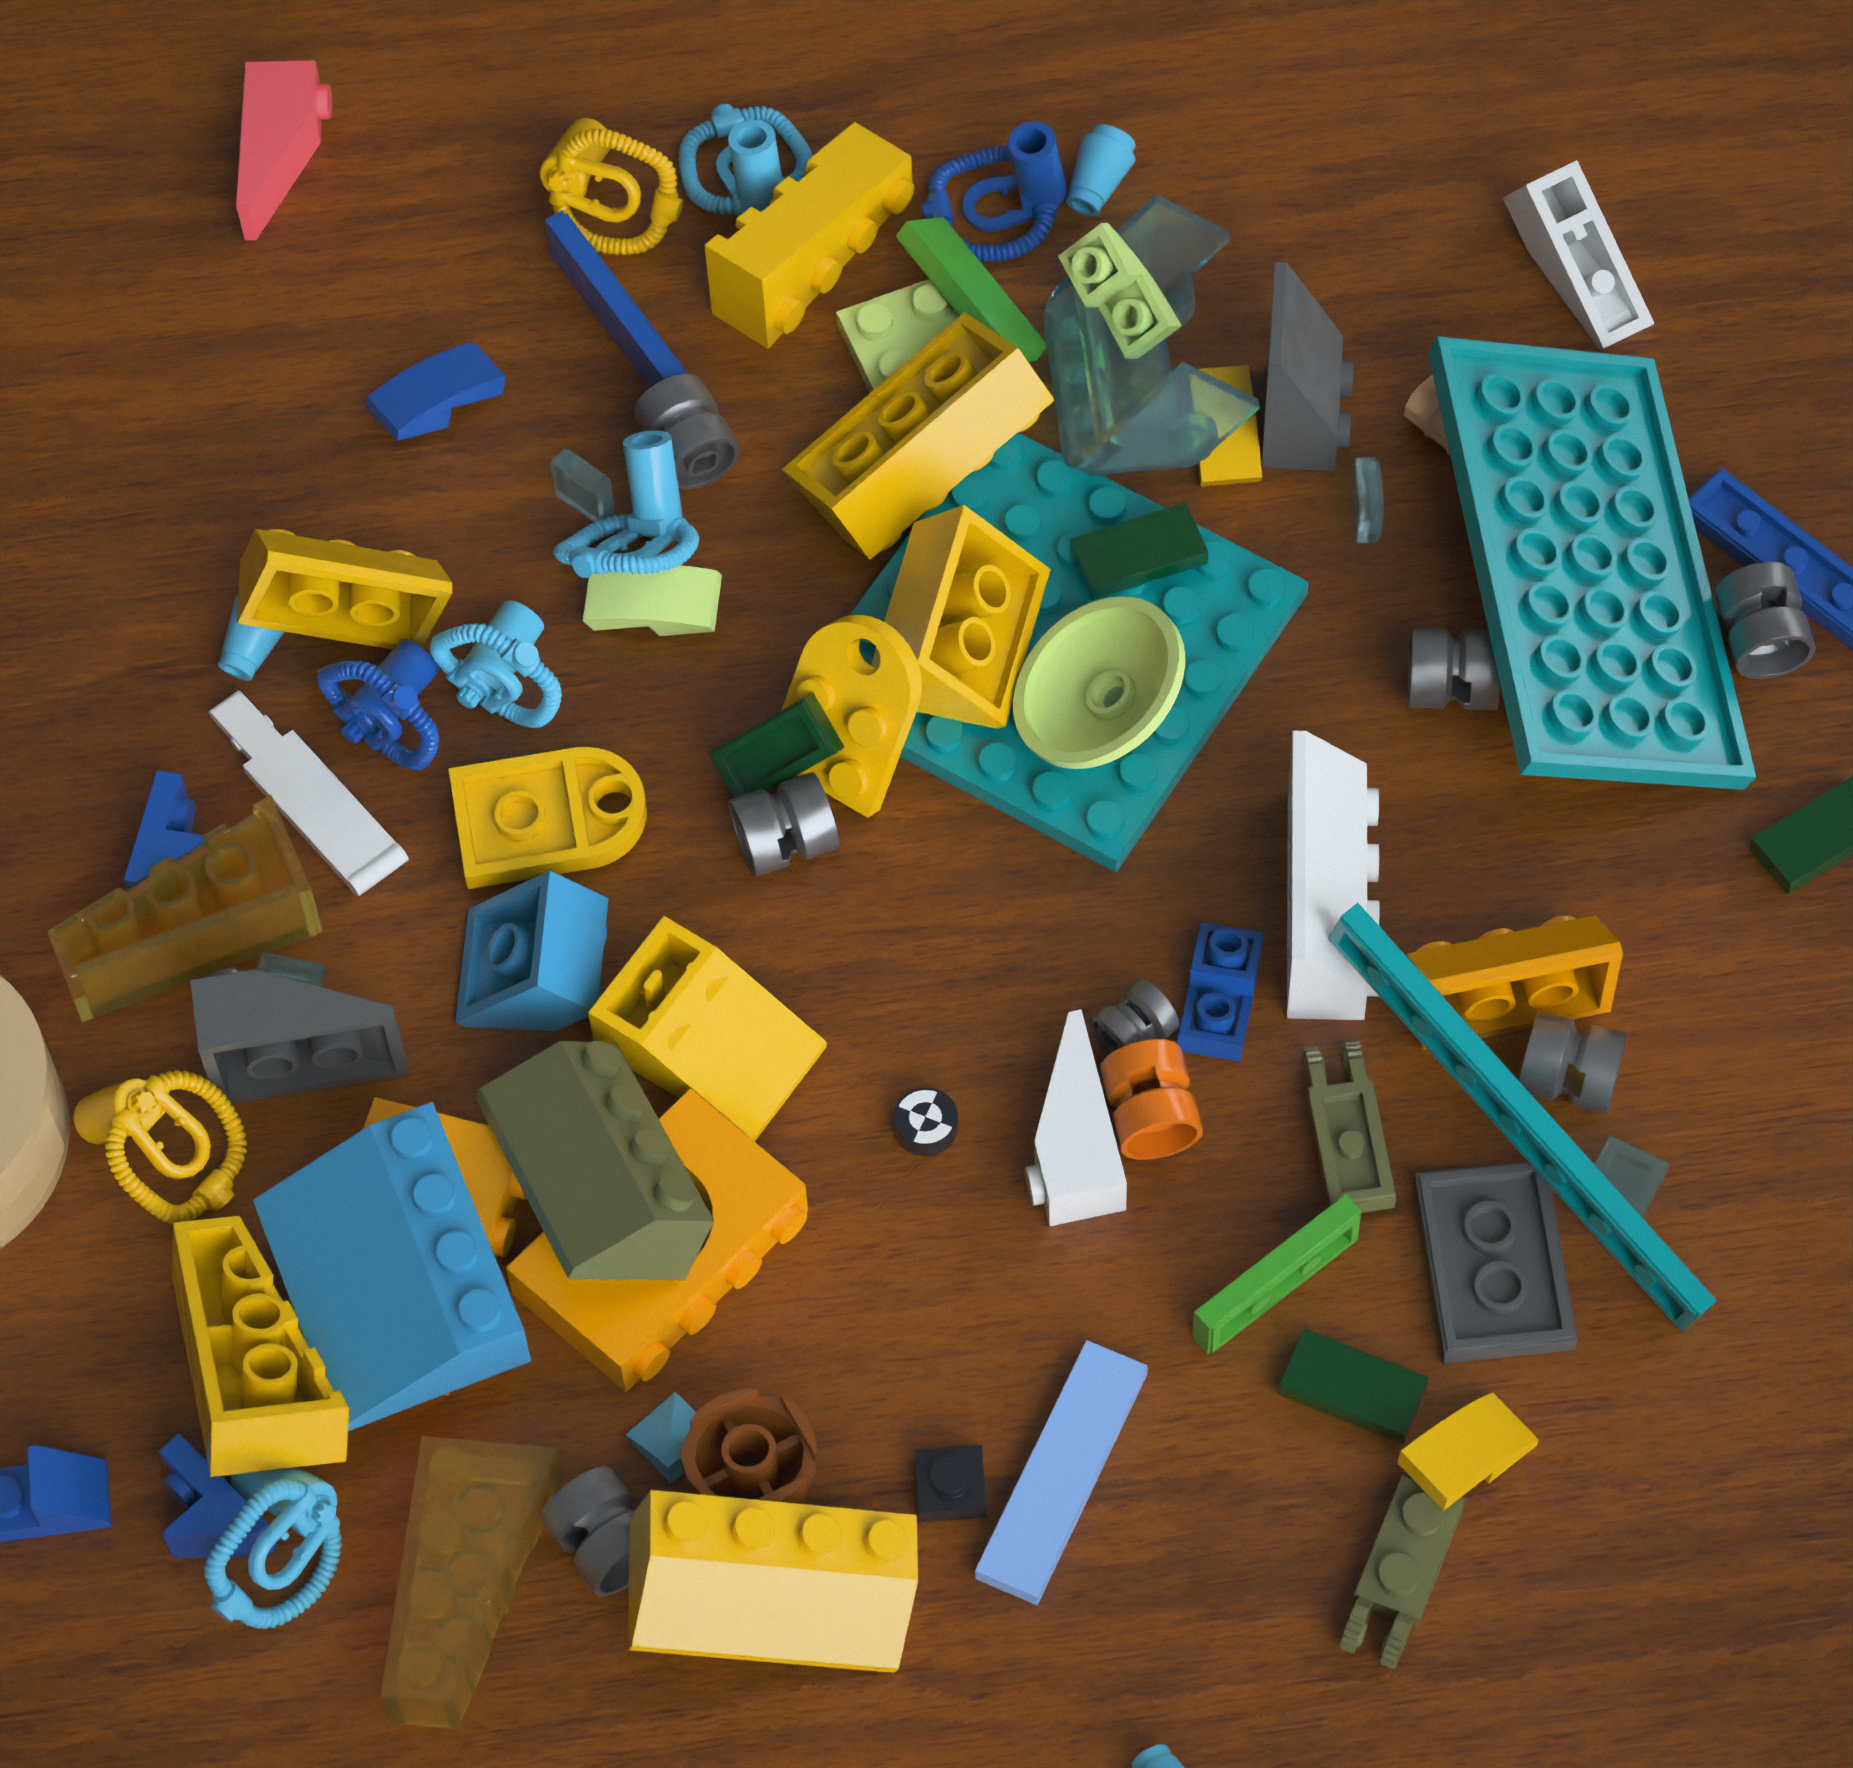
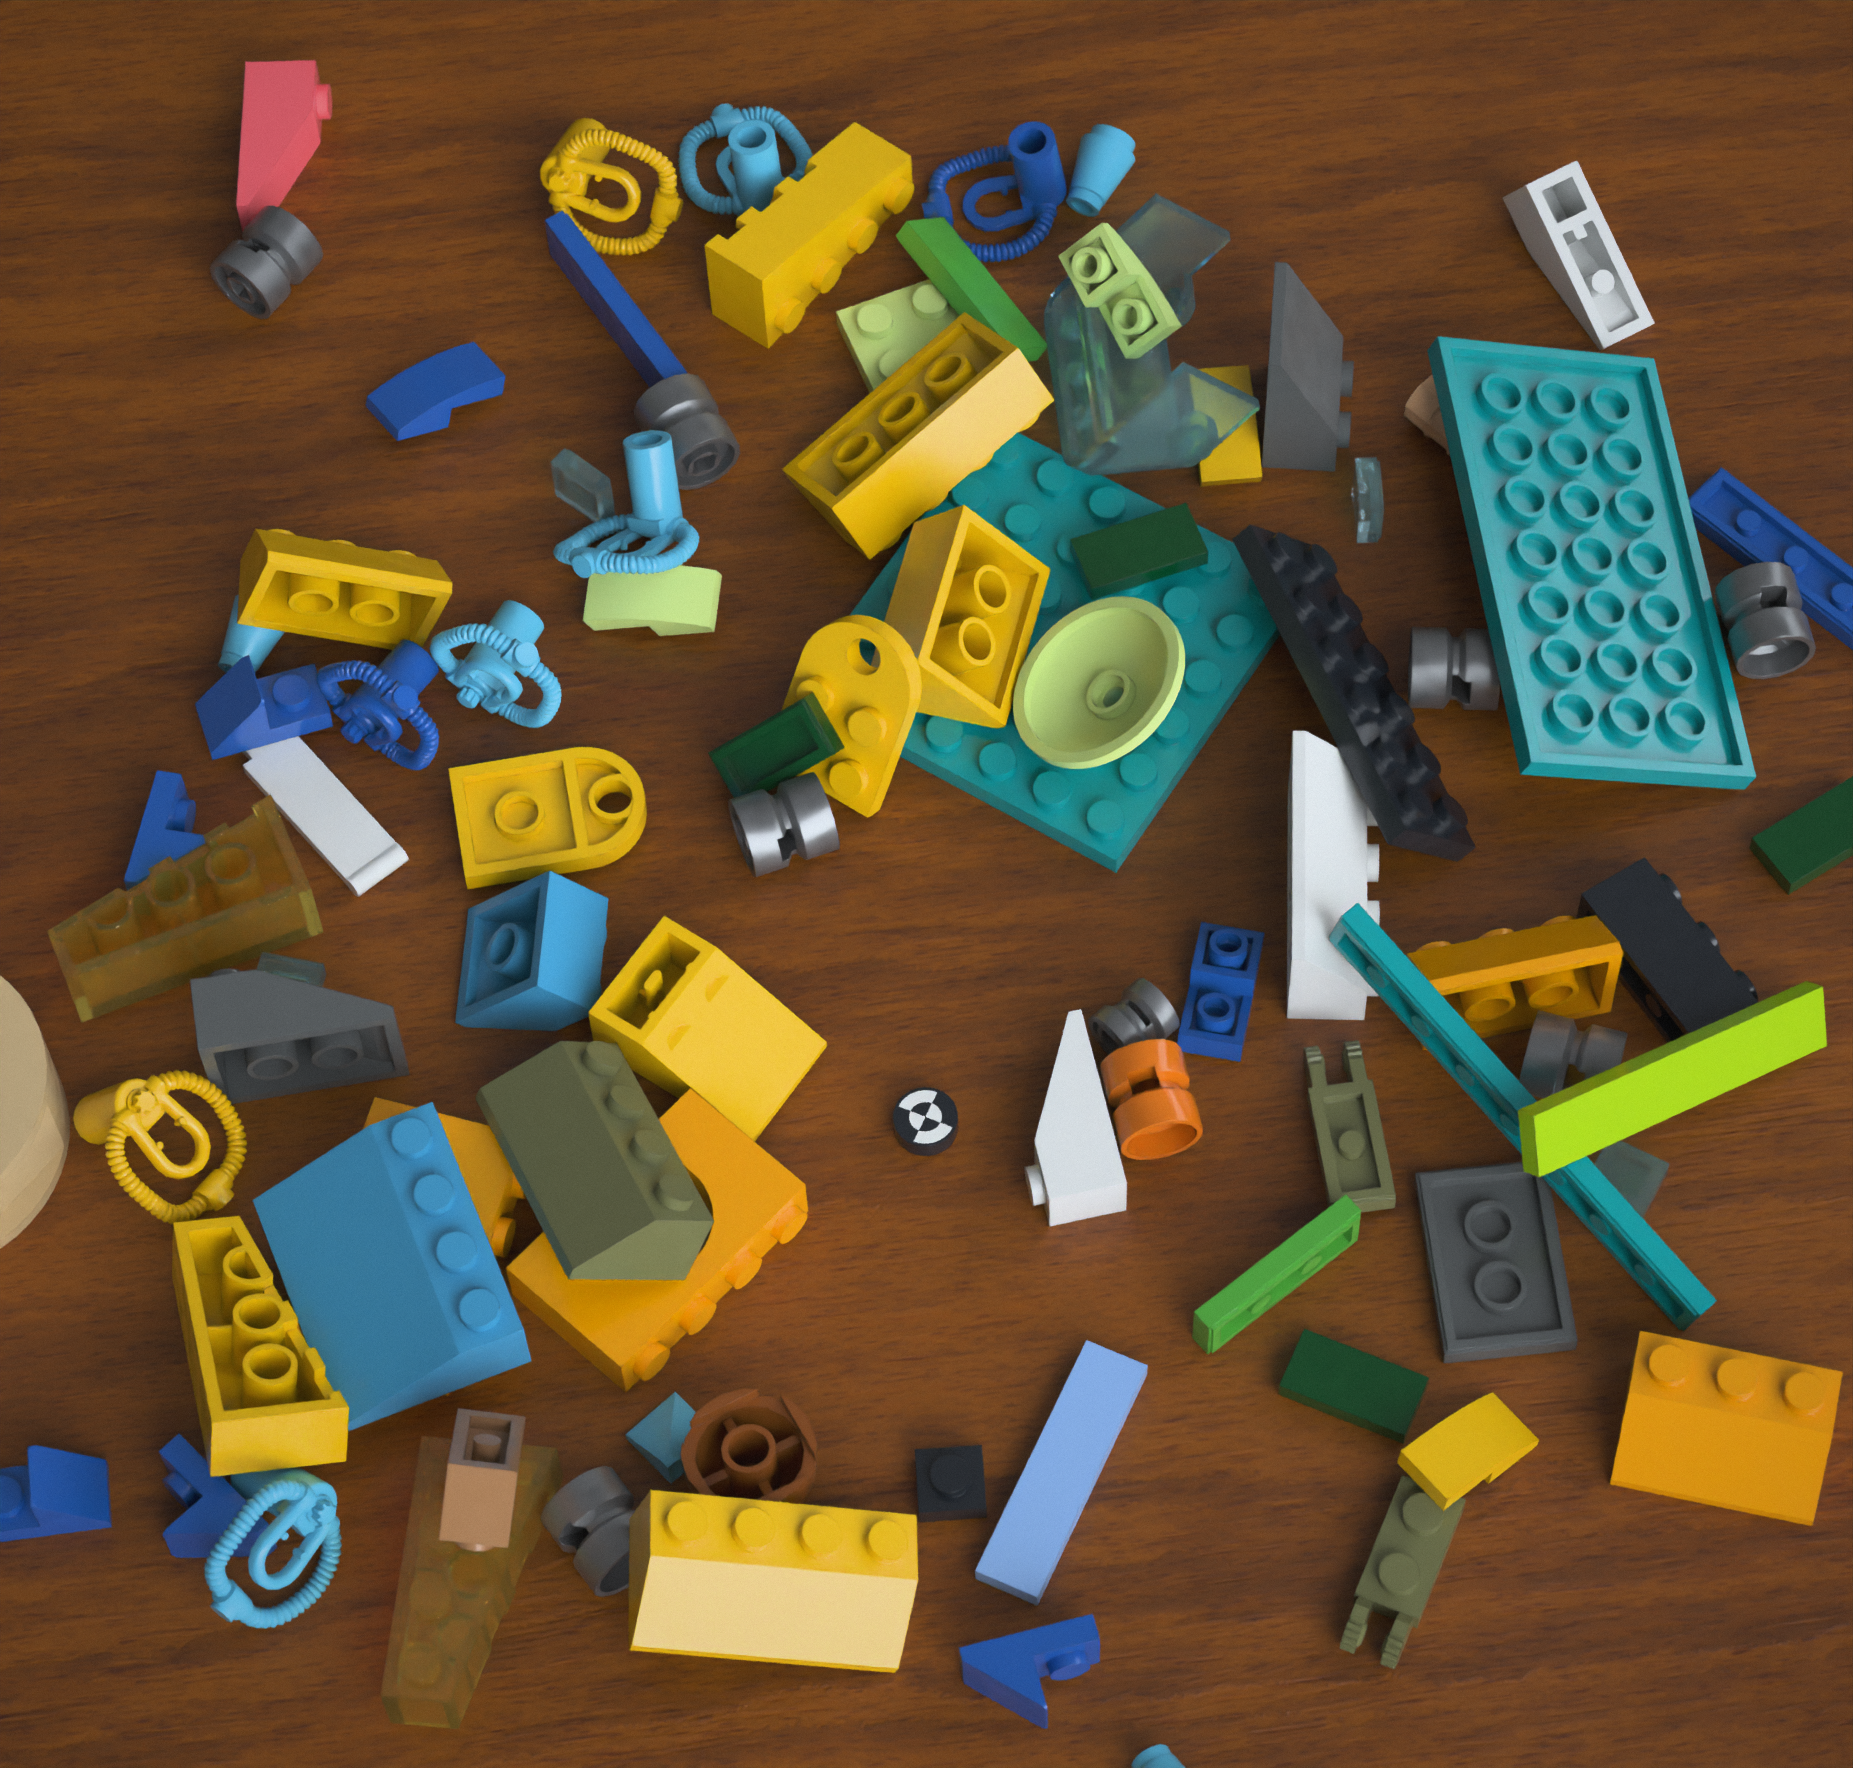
none -> blue slope [195,655,333,760]
none -> flat silver wheel [210,205,323,319]
none -> medium nougat slope [439,1408,526,1551]
none -> blue slope [959,1614,1100,1729]
none -> black plate [1232,524,1476,862]
none -> lime tile [1518,981,1827,1177]
none -> black brick [1576,857,1758,1043]
none -> light orange slope [1610,1331,1843,1526]

